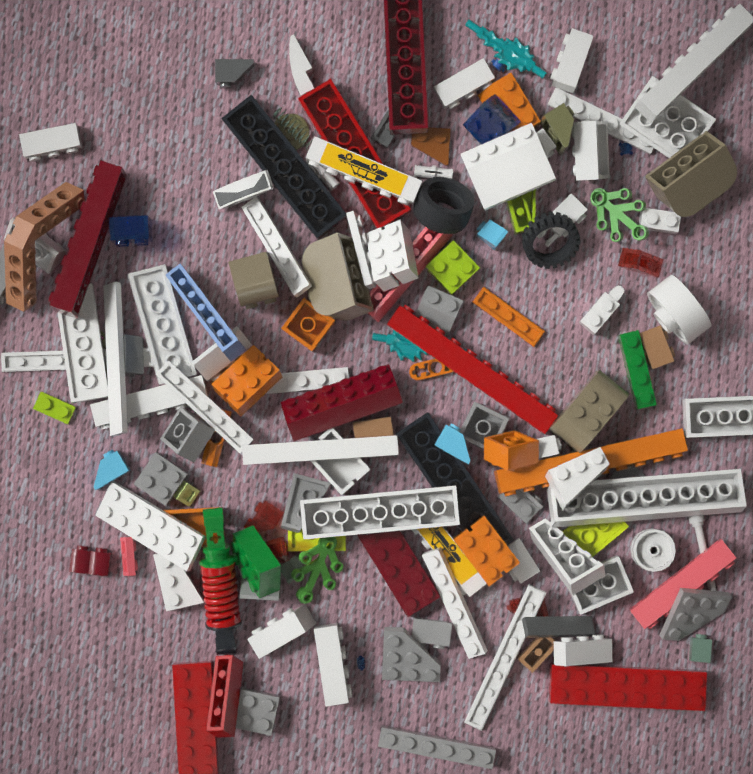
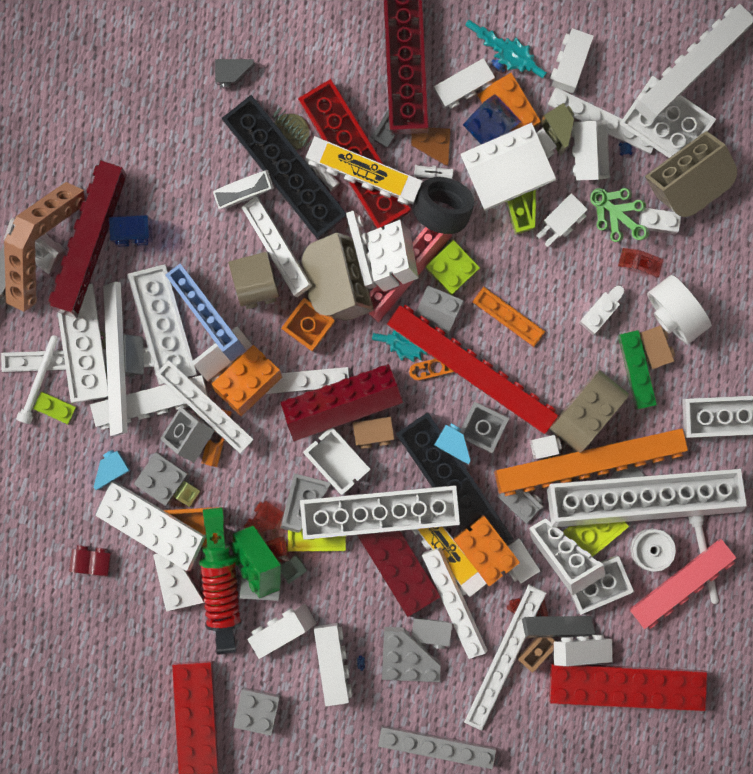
white brick [19,123,82,161] -> none
coral plate [120,537,138,576] -> none
red brick [206,655,244,738] -> none
white tile [242,436,398,465] -> none
white slope [289,35,314,97] -> none
bright green plant [291,537,343,604] -> none
medium azure slope [476,219,508,250] -> none
clear tile [476,584,502,608] -> none
orange brick [484,430,539,471] -> none
black tyre [522,212,581,269] -> none
white wedge [545,447,609,510] -> none
light grey plate [659,588,732,641] -> none
sand green brick [689,634,712,663] -> none
none -> white piece [16,335,58,424]

